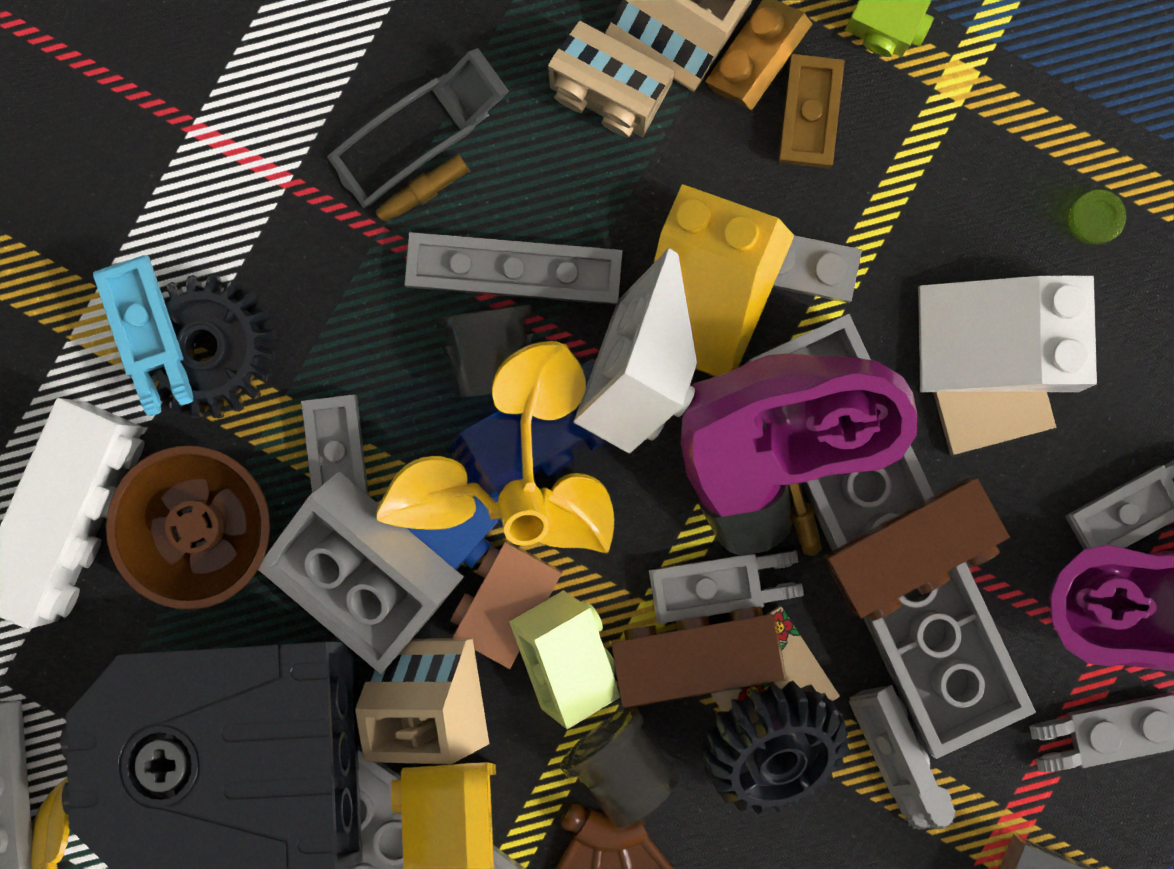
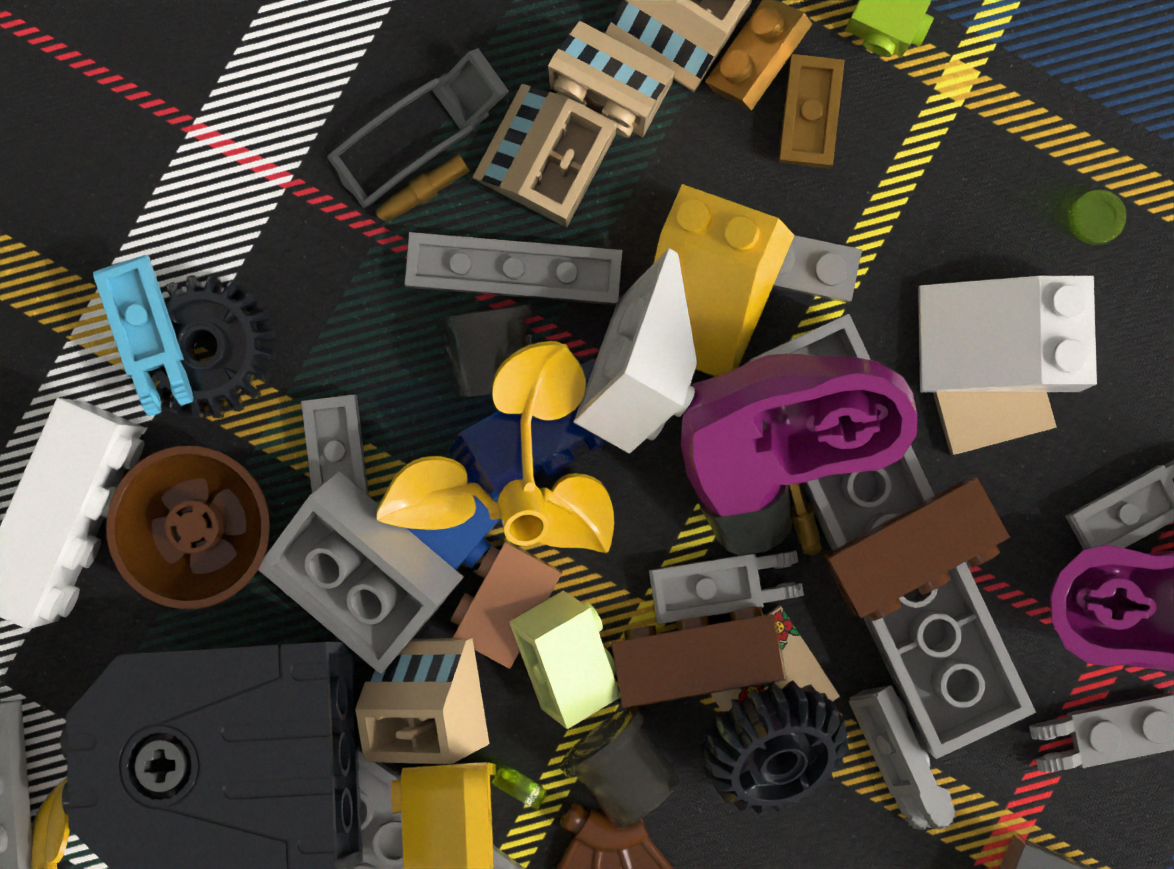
none -> tan slope [473,84,617,228]
none -> clear neon green tile [492,765,547,810]

